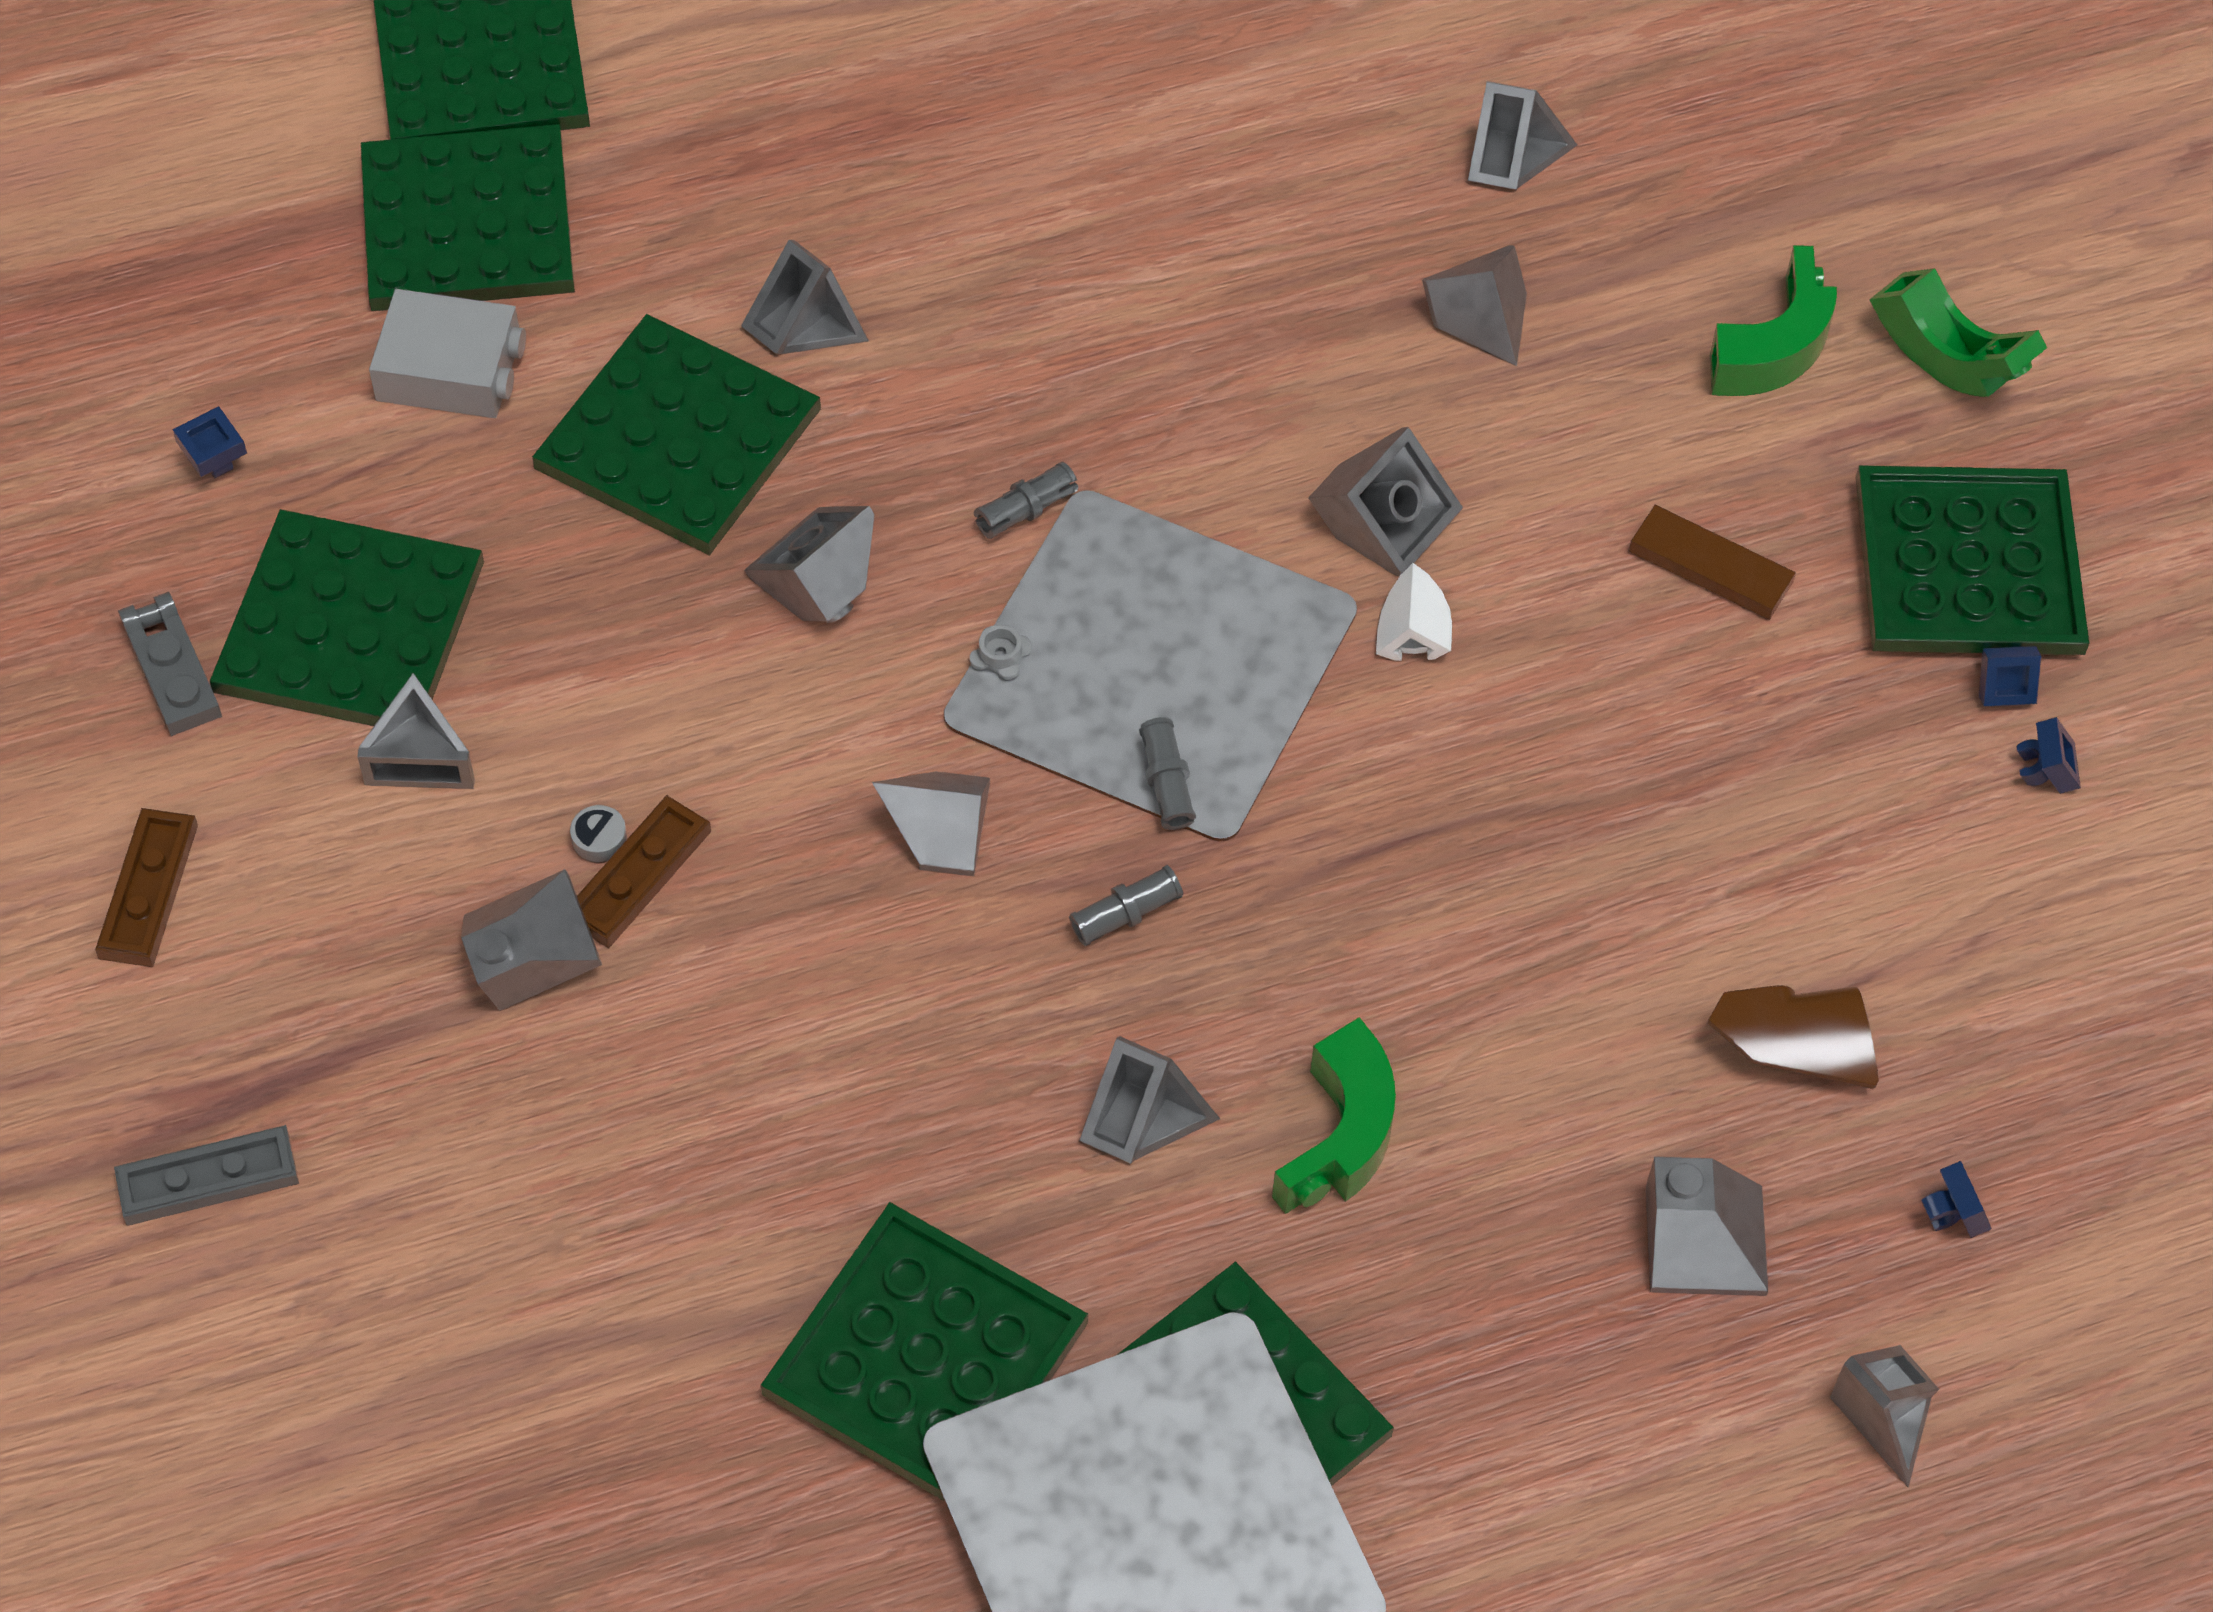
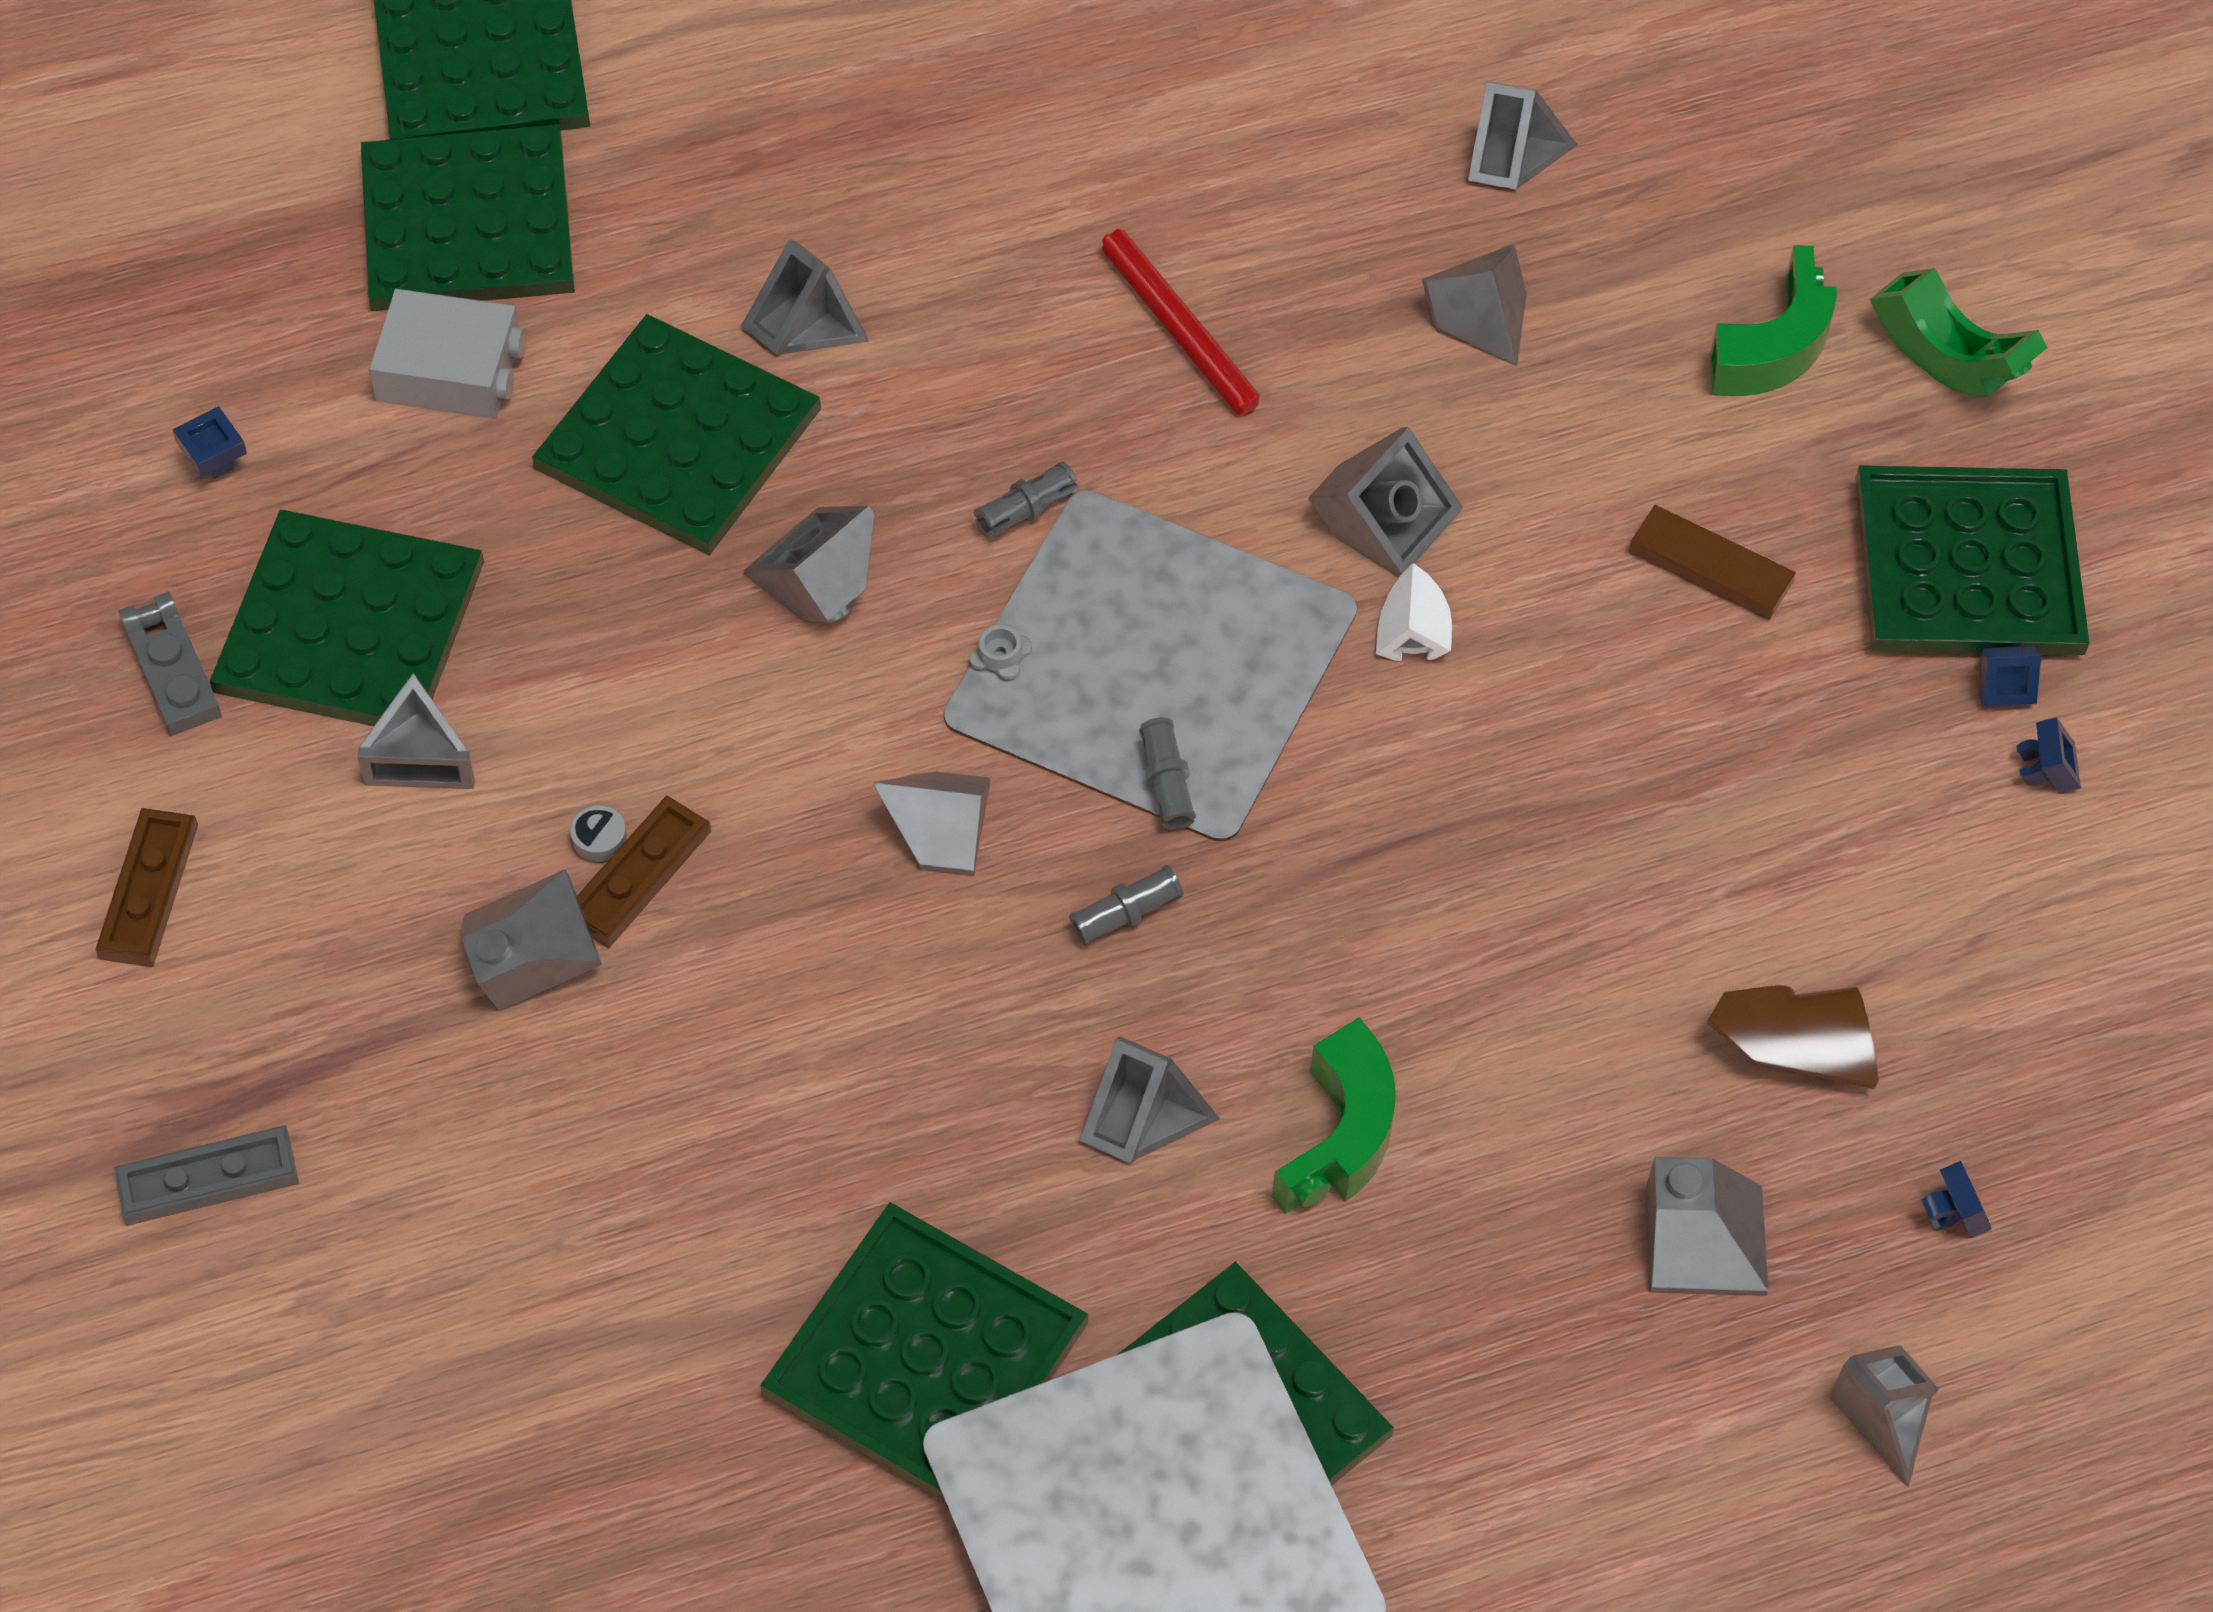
none -> red axle [1102,229,1259,416]

